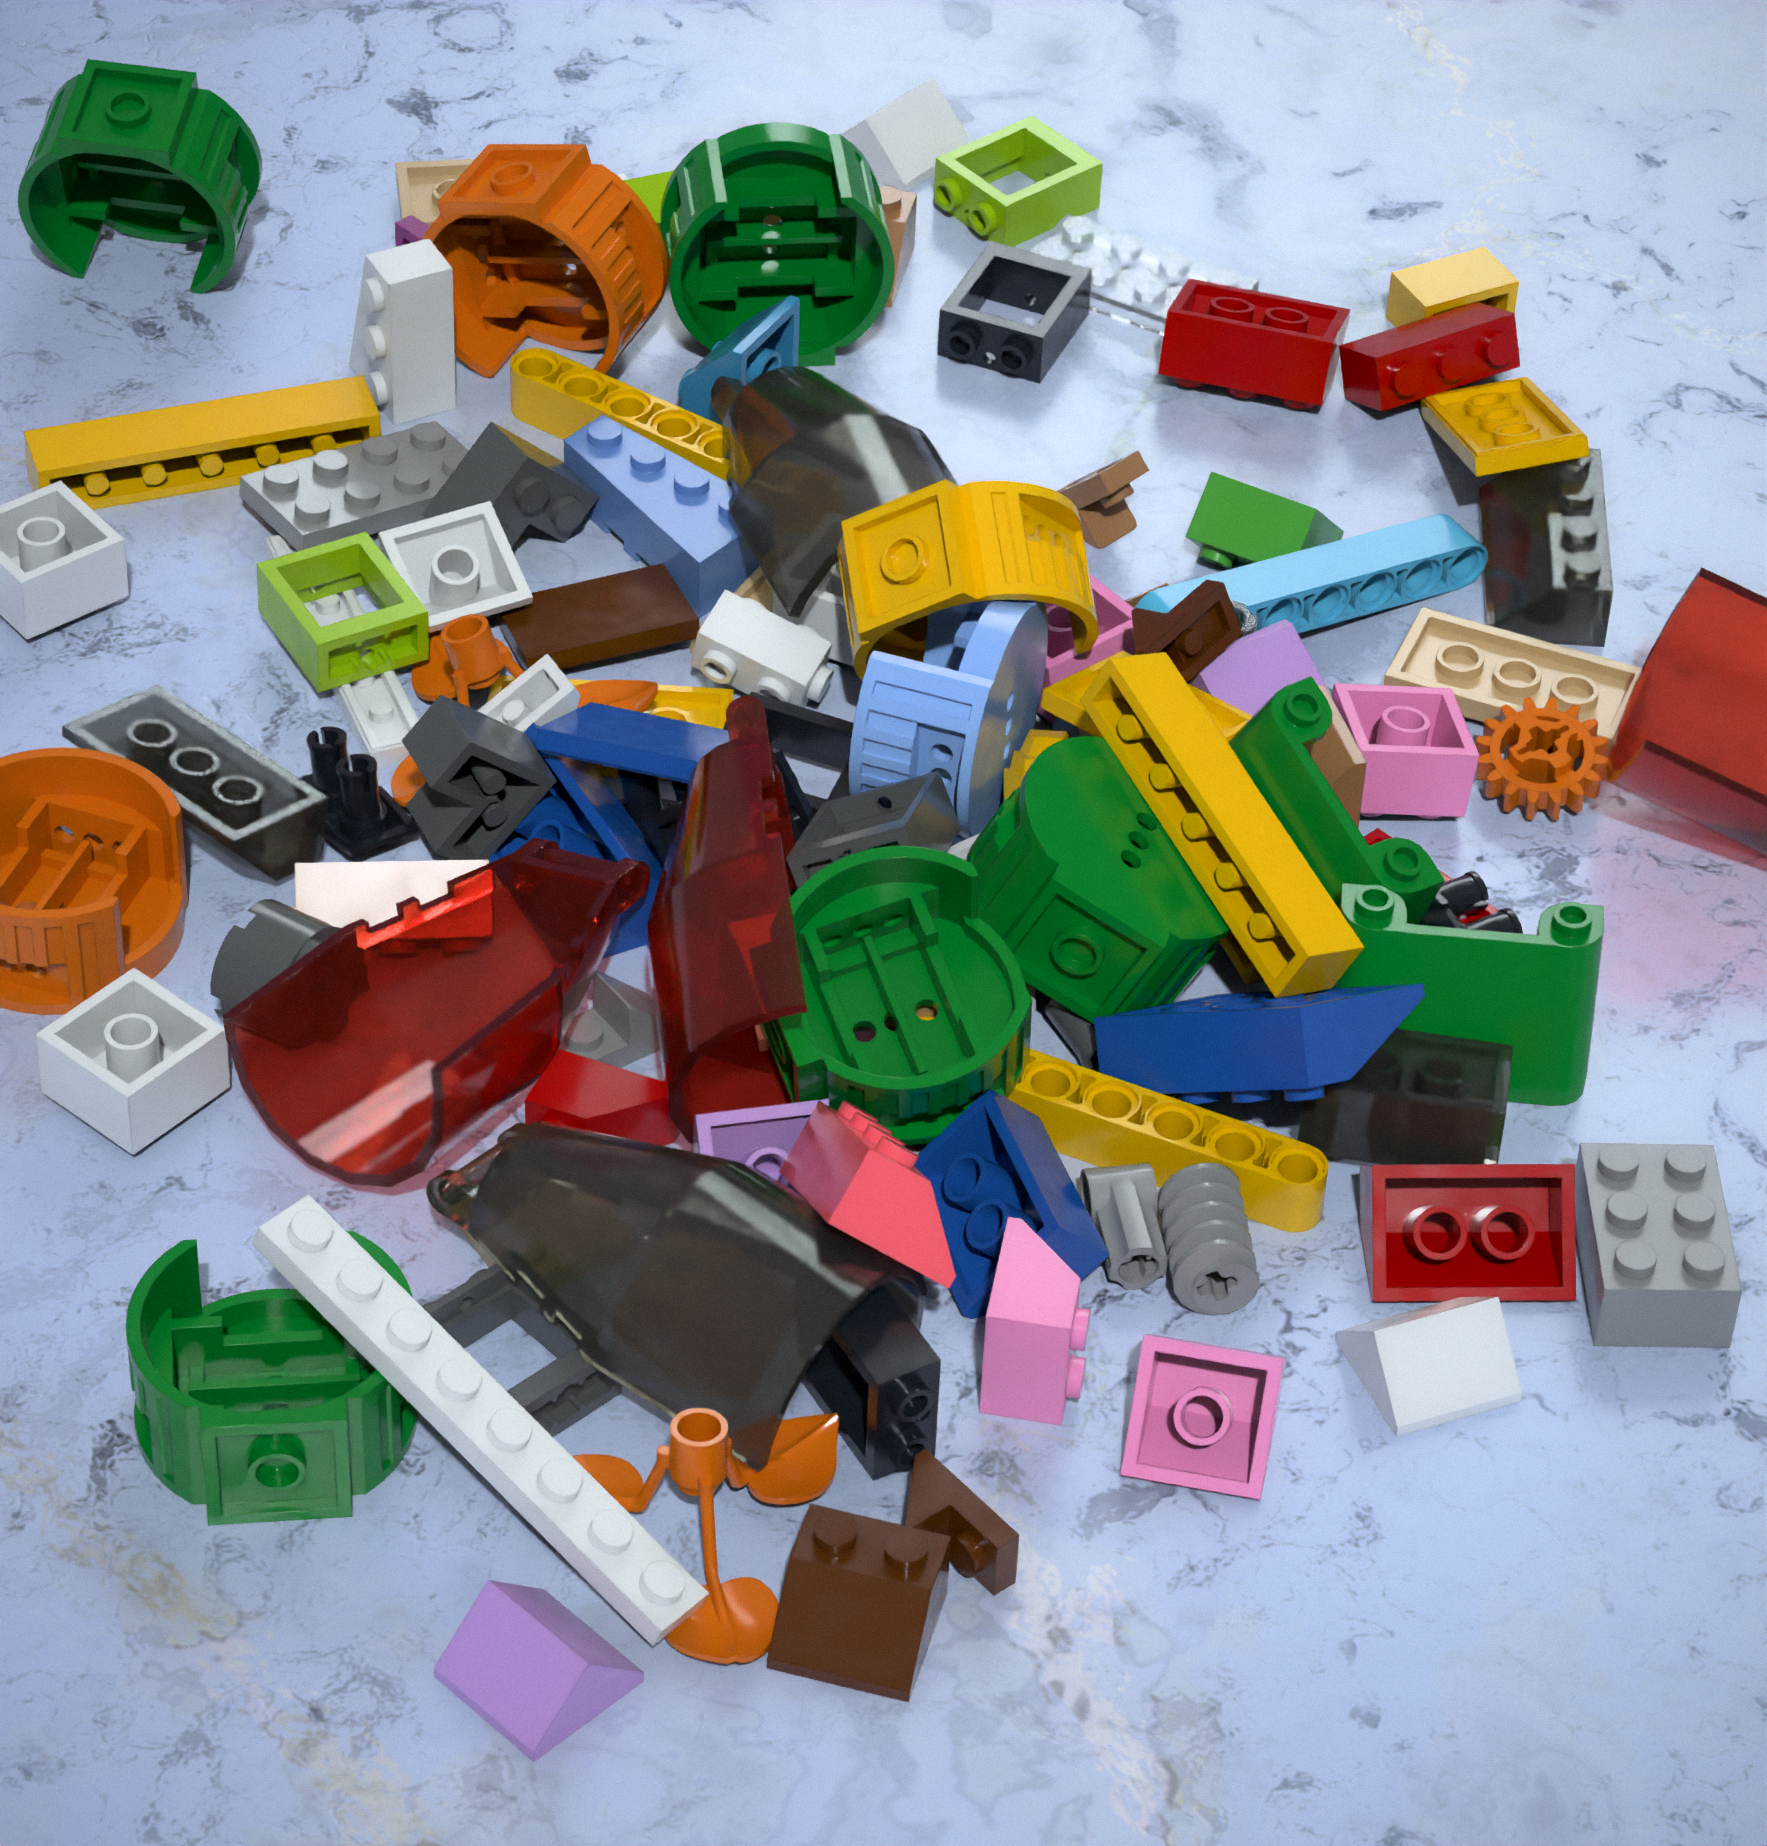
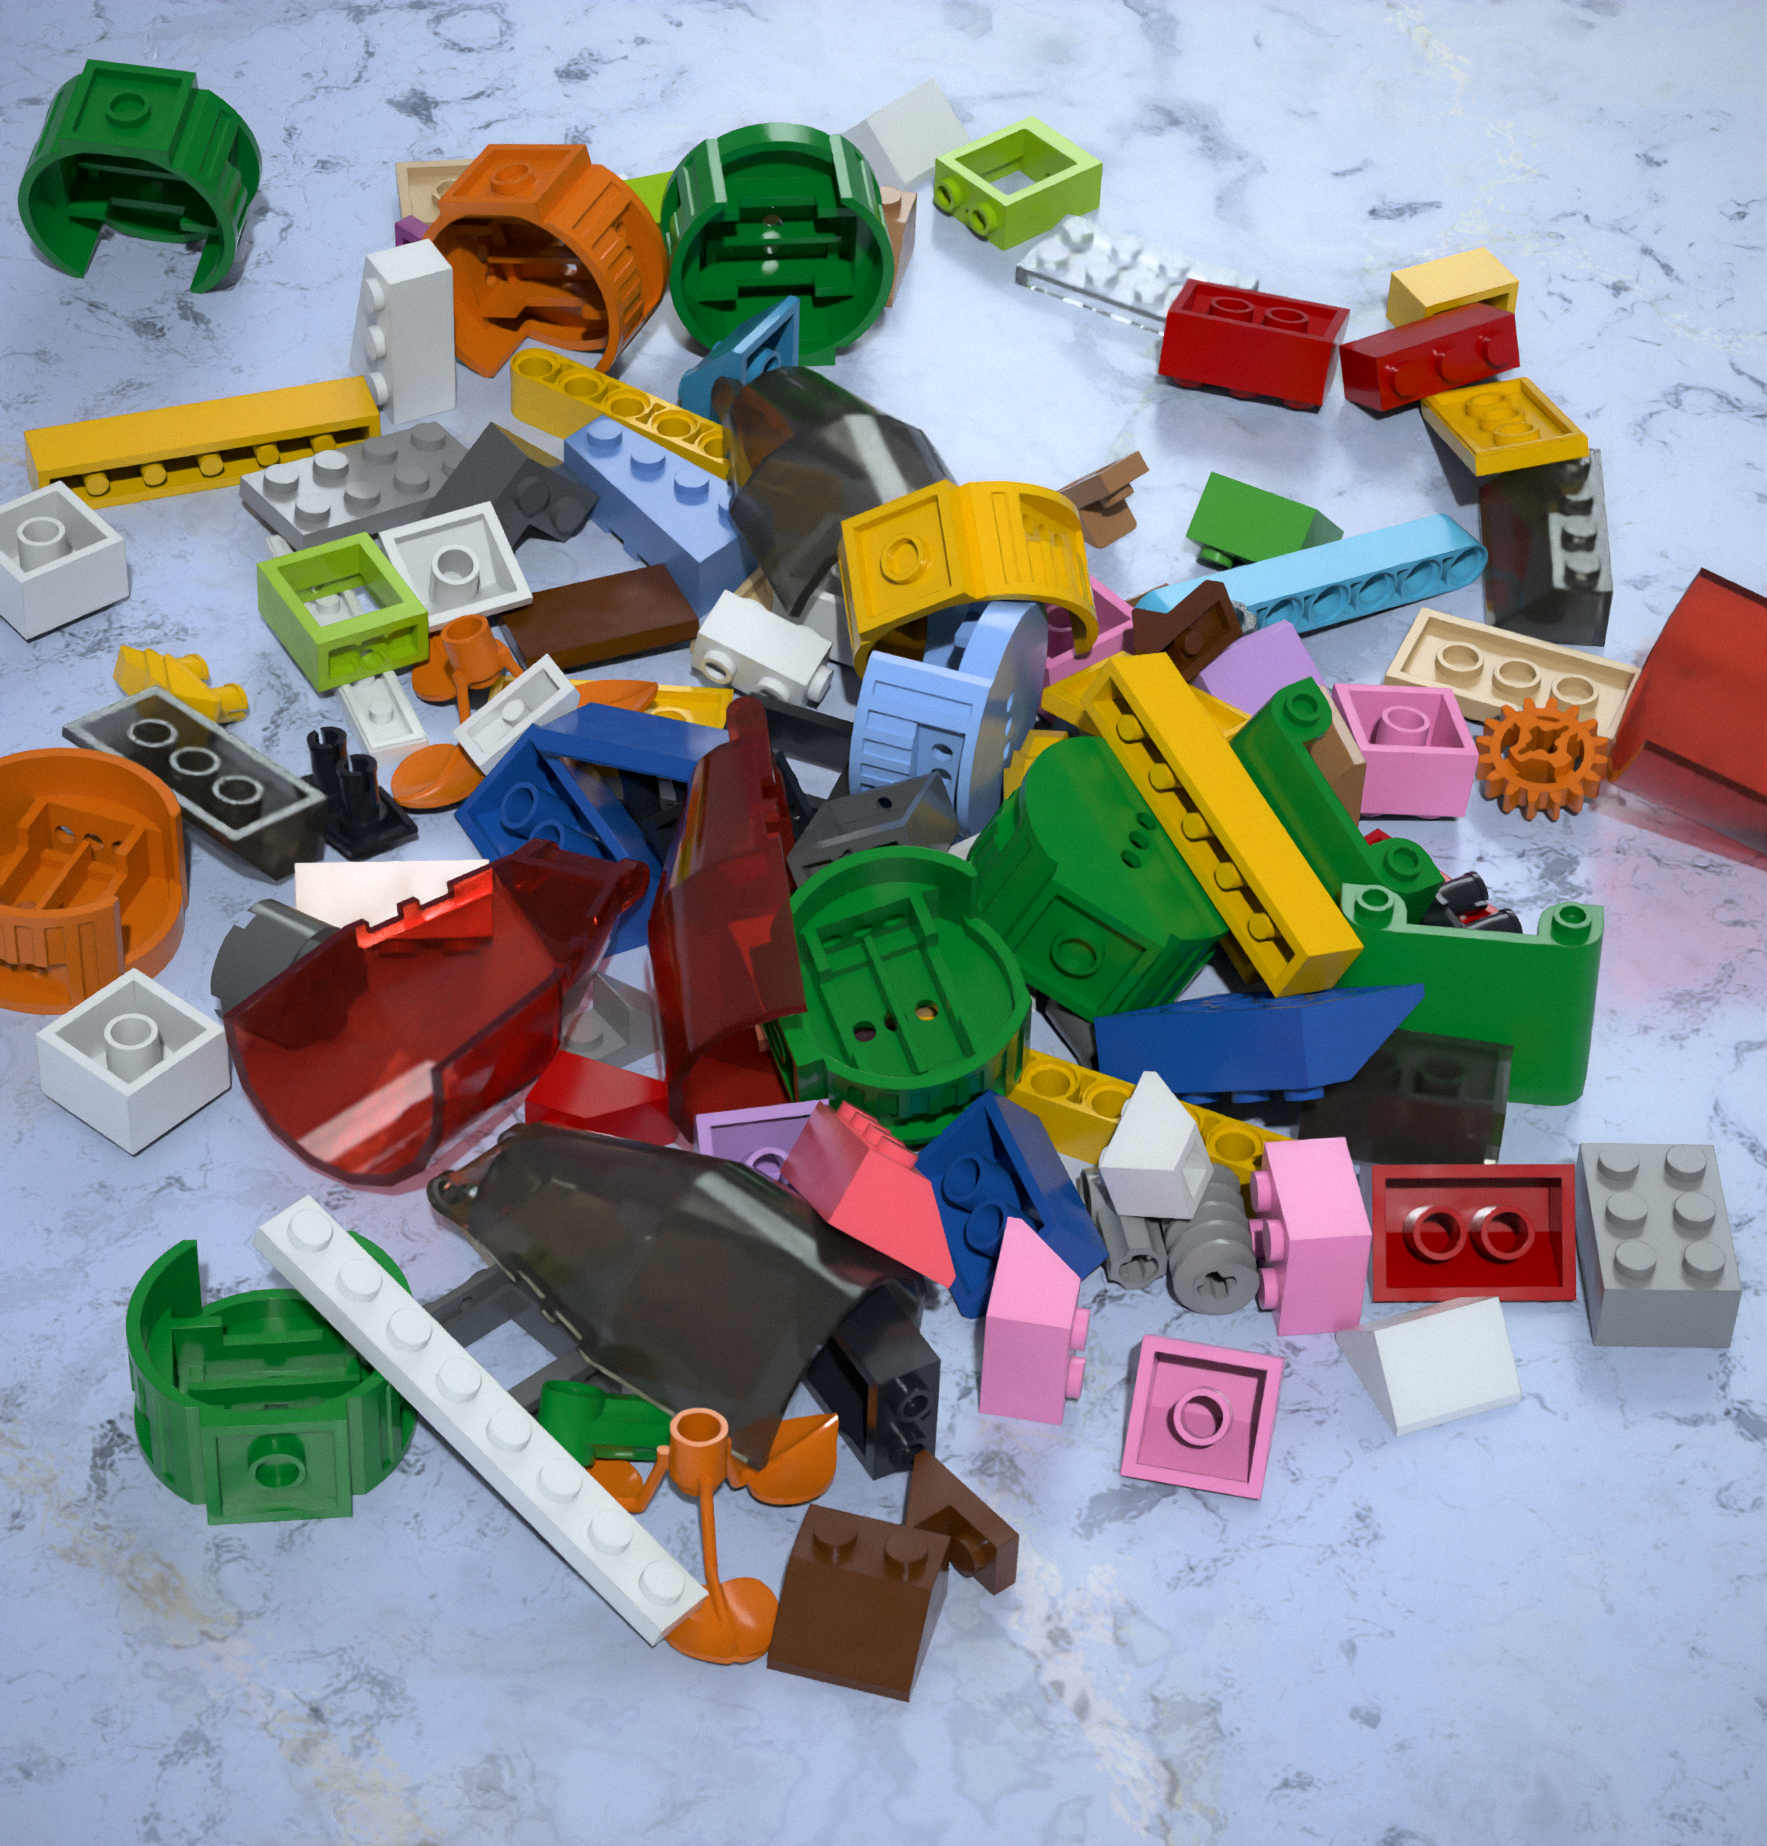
dark grey brick [401,695,557,860] -> none
lavender slope [434,1580,644,1762] -> none
black window [937,241,1092,384] -> none
none -> yellow connector [112,645,248,765]
none -> green piece [536,1380,677,1467]
none -> white slope [1098,1071,1214,1219]
none -> bright pink brick [1247,1137,1372,1336]

